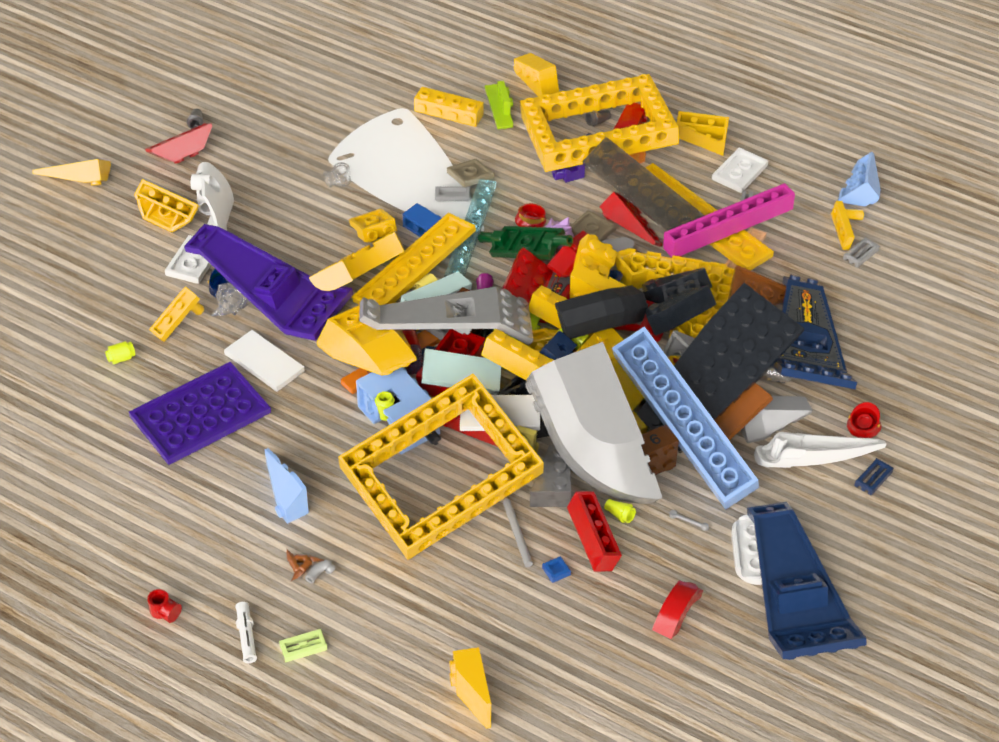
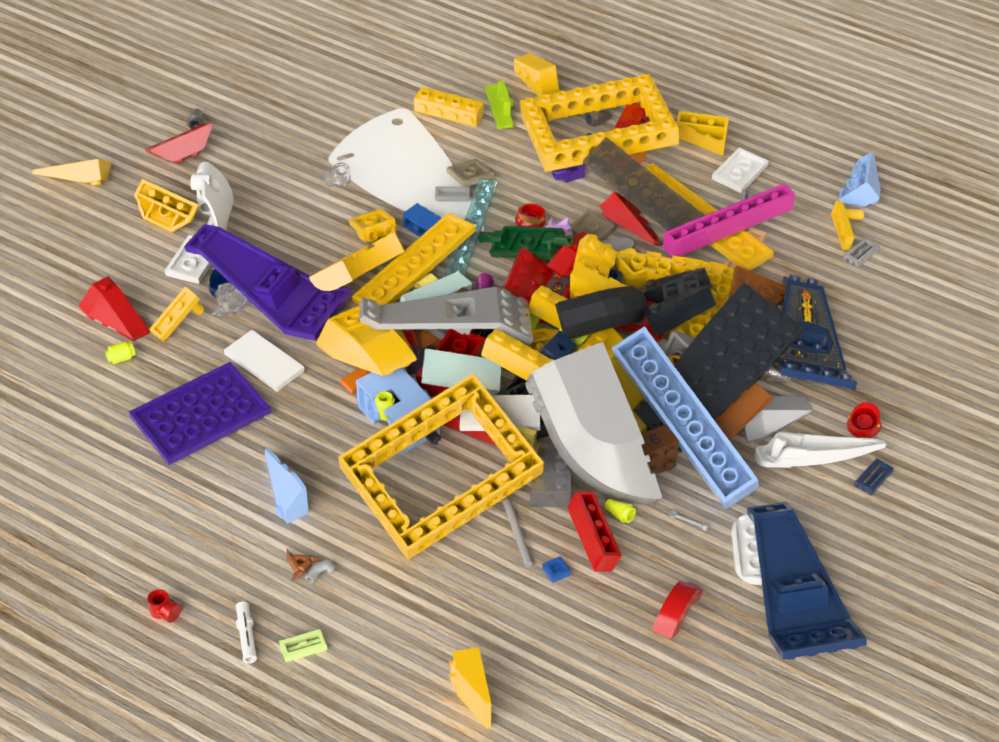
none -> red wedge [79,276,150,341]

